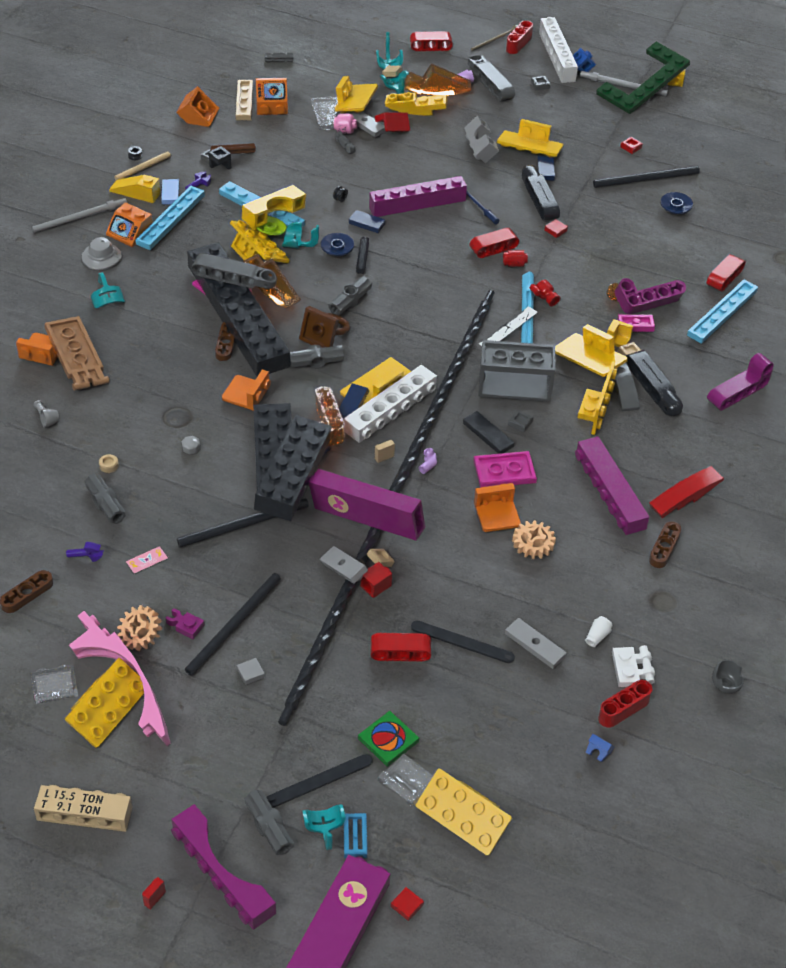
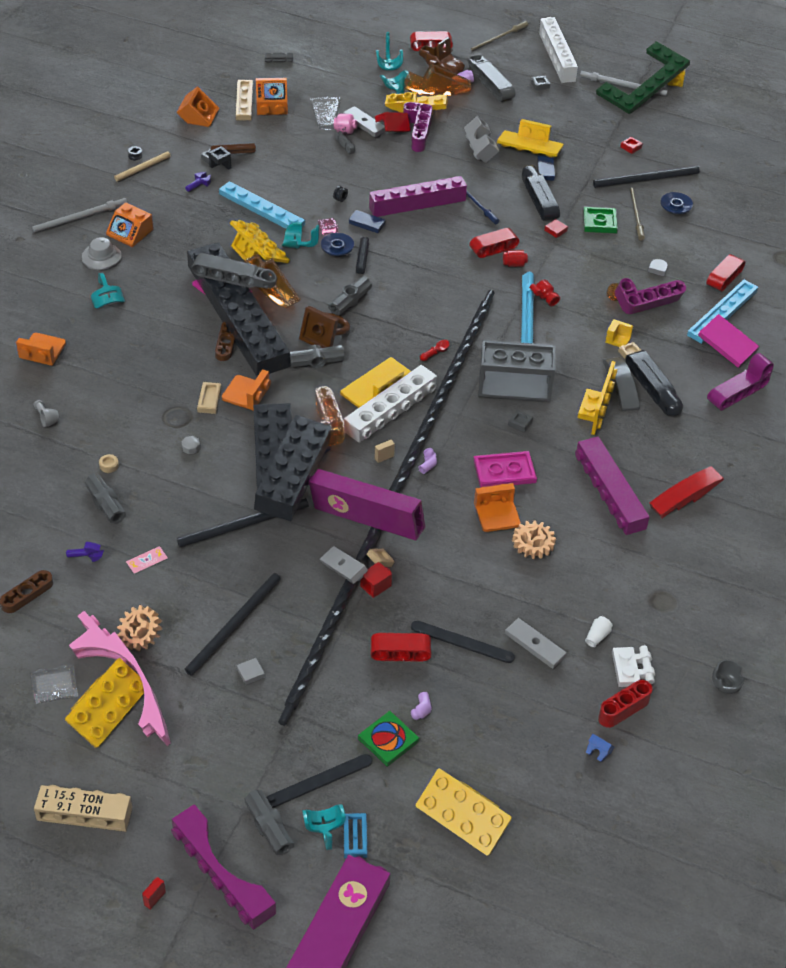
medium nougat hinge [45,316,109,391] -> none
yellow slope [109,175,160,203] -> none
medium azure plate [136,186,205,250] -> none
light blue tile [162,179,179,205] -> none
magenta plate [166,609,205,639] -> none
yellow arch [242,185,306,228] -> none
lime dish [257,216,286,236] -> none
yellow bracket [334,76,378,113] -> none
dark blue tile [336,383,369,418] -> none
clear plate [378,754,433,807] -> none
tan tile [382,66,402,77] -> none
red tile [391,887,424,921] -> none
black tile [463,411,514,454] -> none
white sticker [479,306,537,346] -> none
red beam [506,21,533,54] -> none
yellow bracket [555,324,627,377] -> none
blue brick [573,48,596,72] -> none
dark pink plate [617,315,655,332] -> none
reddish brown beam [649,522,681,568] -> none
none -> tan tile [197,382,221,414]
none -> clear pink tile [318,218,338,235]
none -> magenta beam [403,102,432,152]
none -> lavender arm [411,692,432,720]
none -> reddish brown piece [419,37,465,78]
none -> red piece [420,340,450,361]
none -> green tile [583,207,618,234]
none -> dark tan piece [630,188,645,241]
none -> tile [648,259,667,276]
none -> dark pink tile [698,314,759,368]

